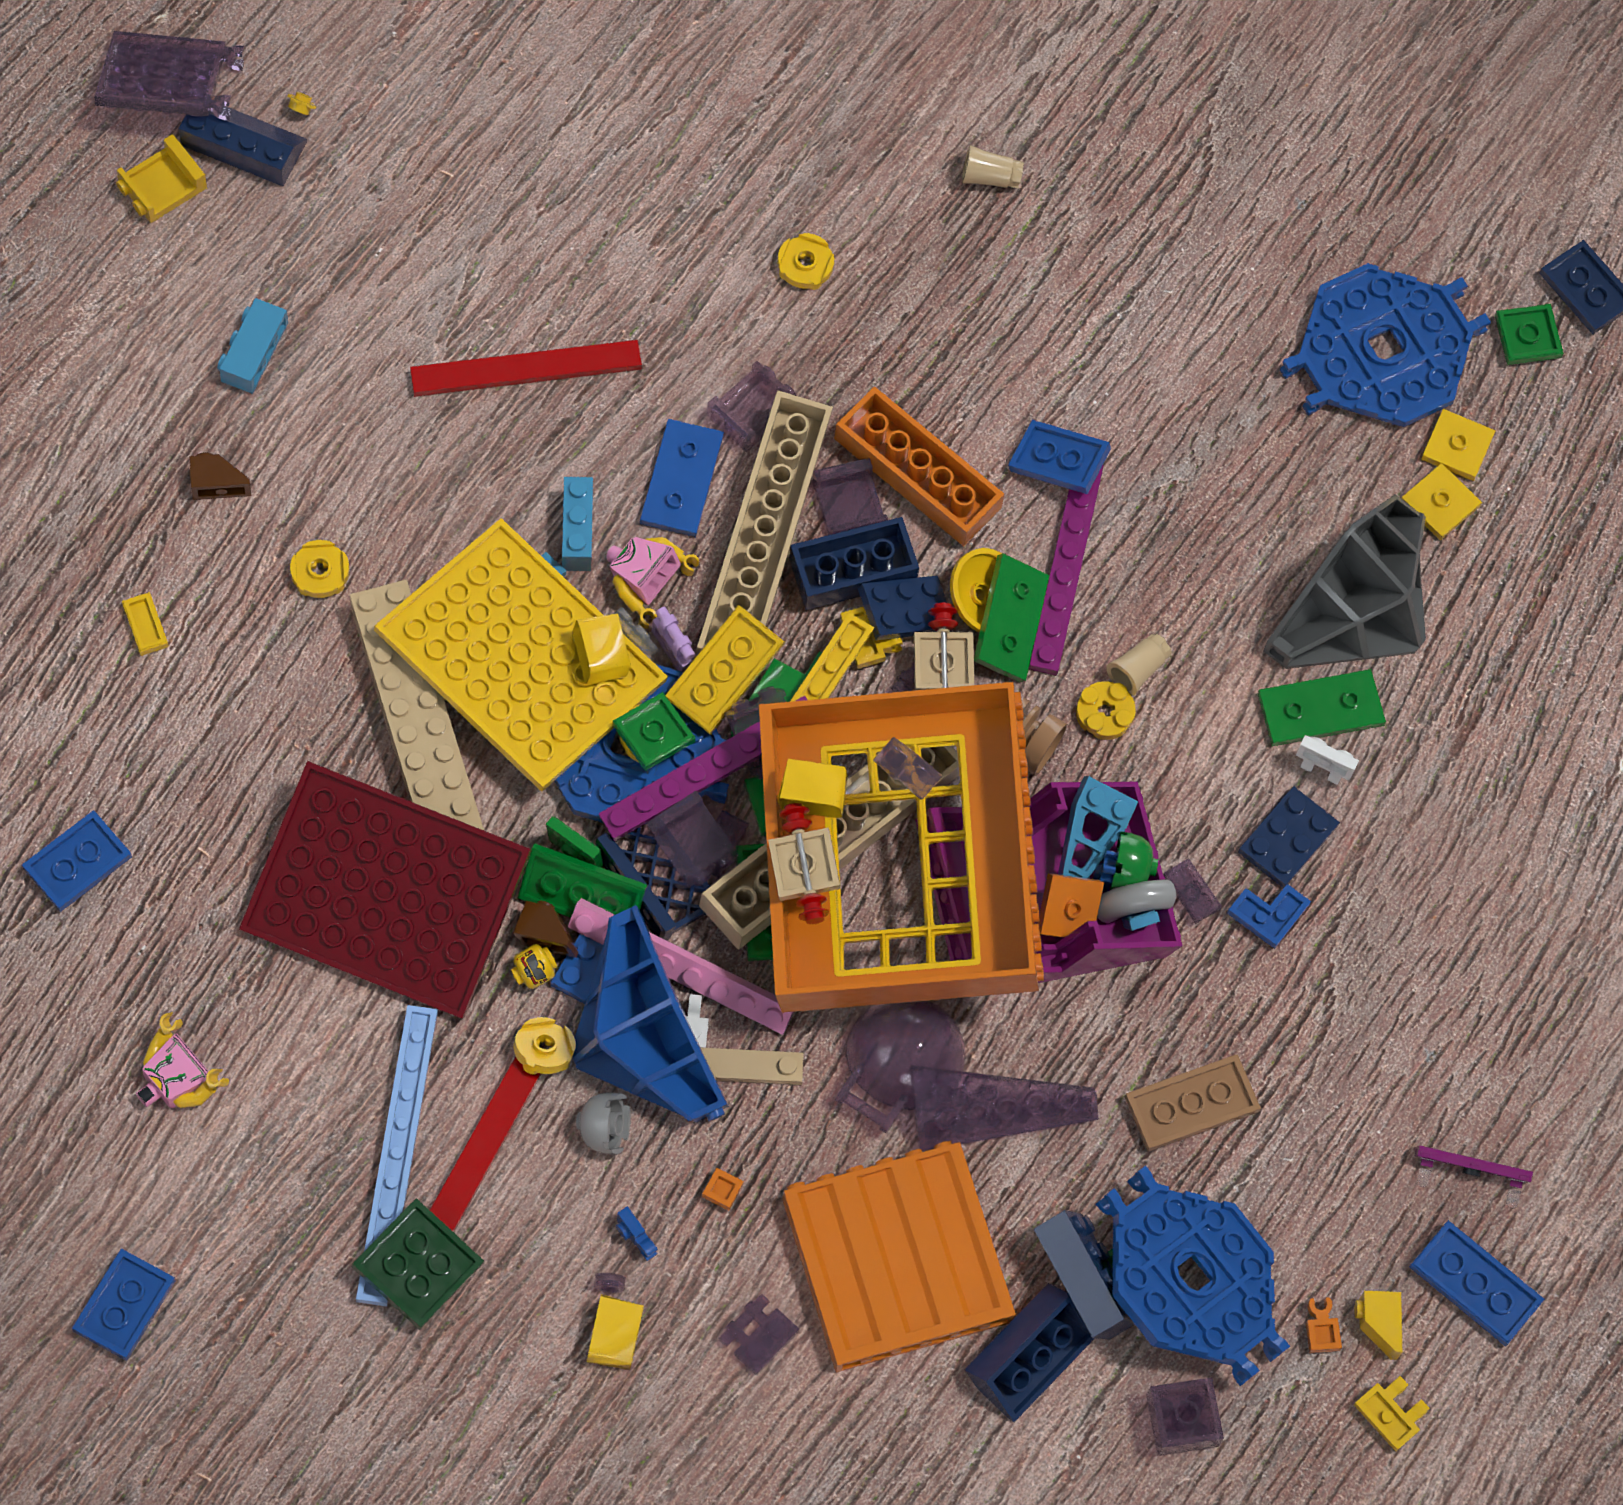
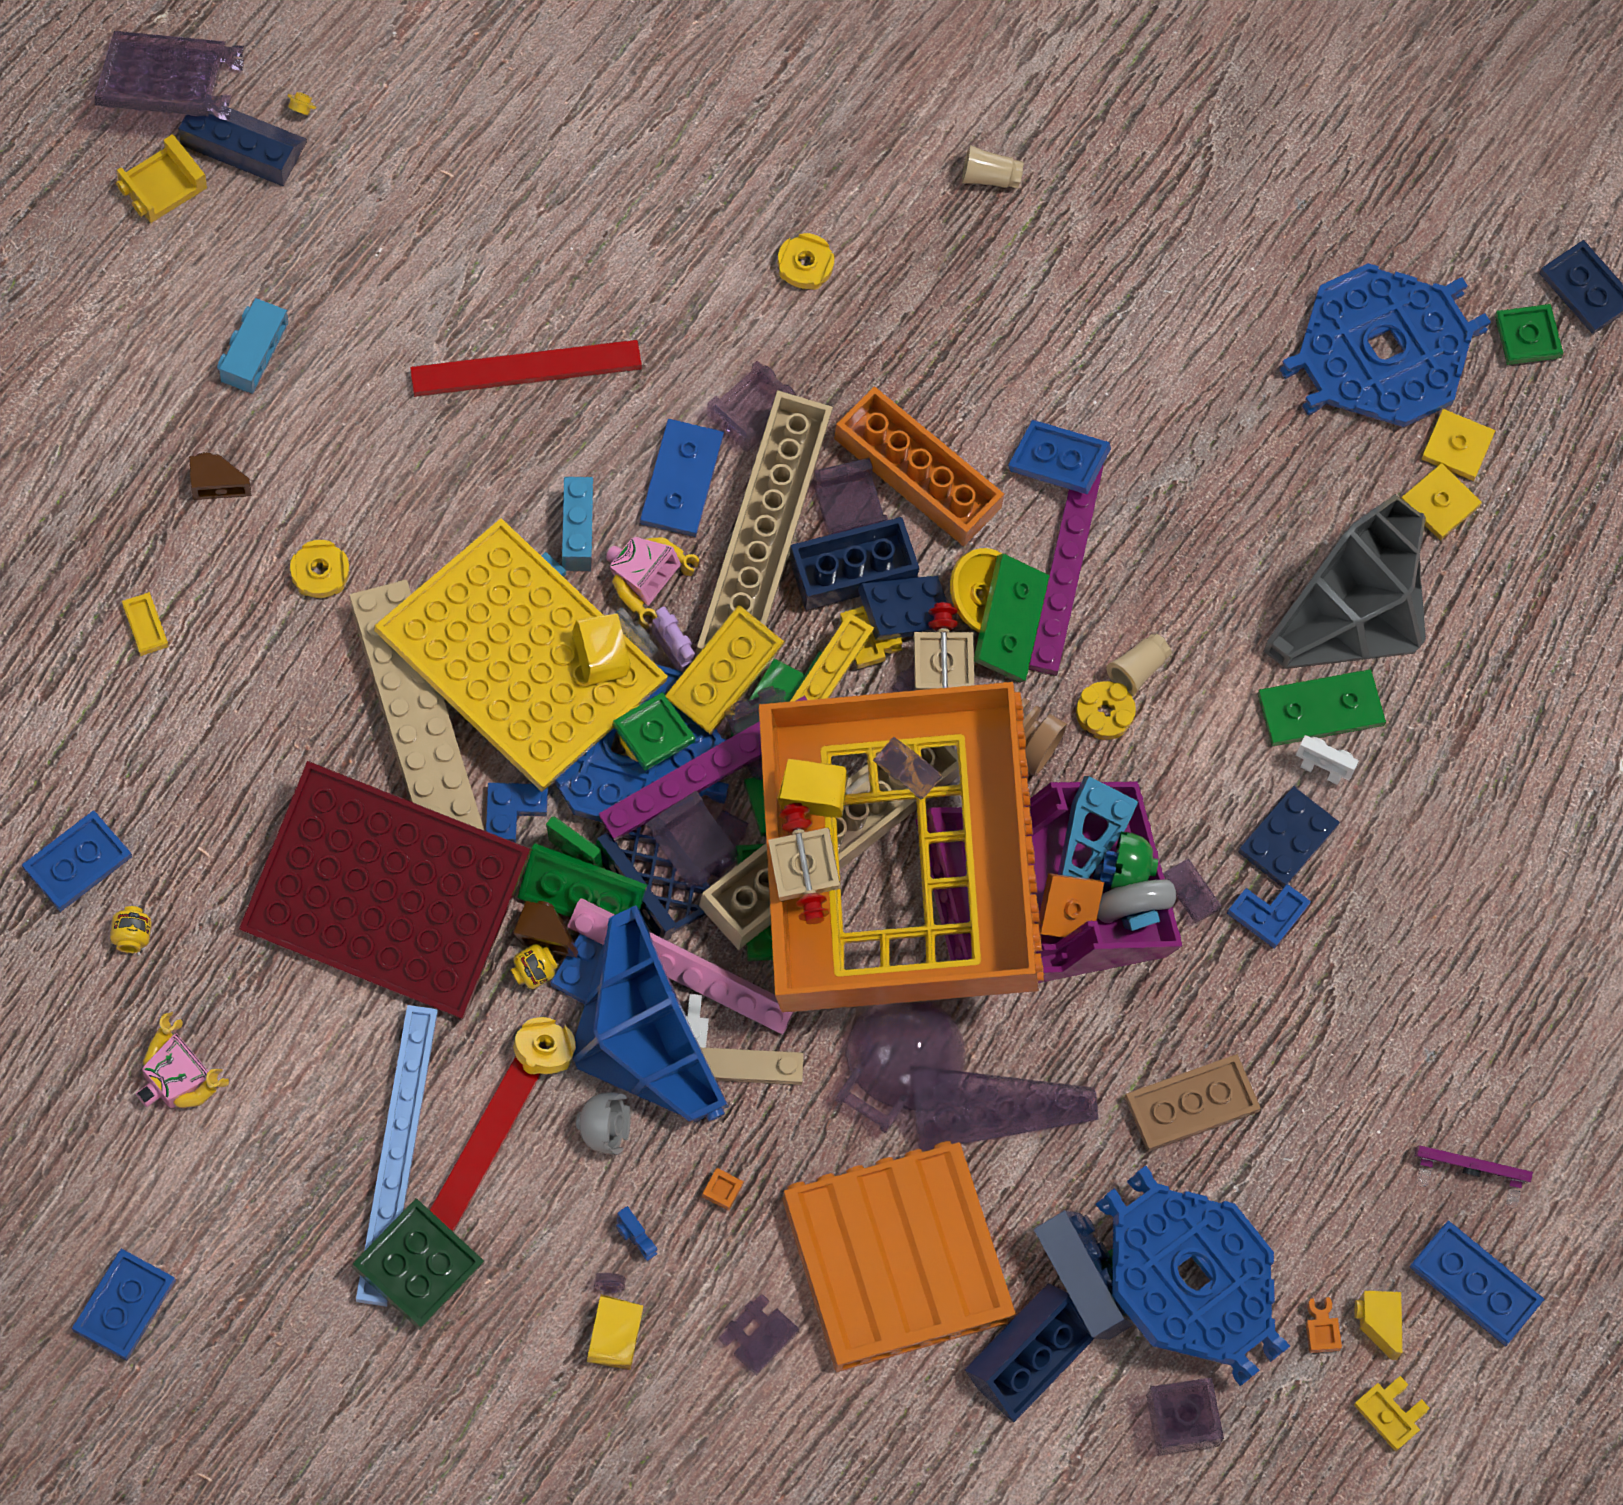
none -> yellow head [110,906,152,953]
none -> blue plate [486,783,548,843]

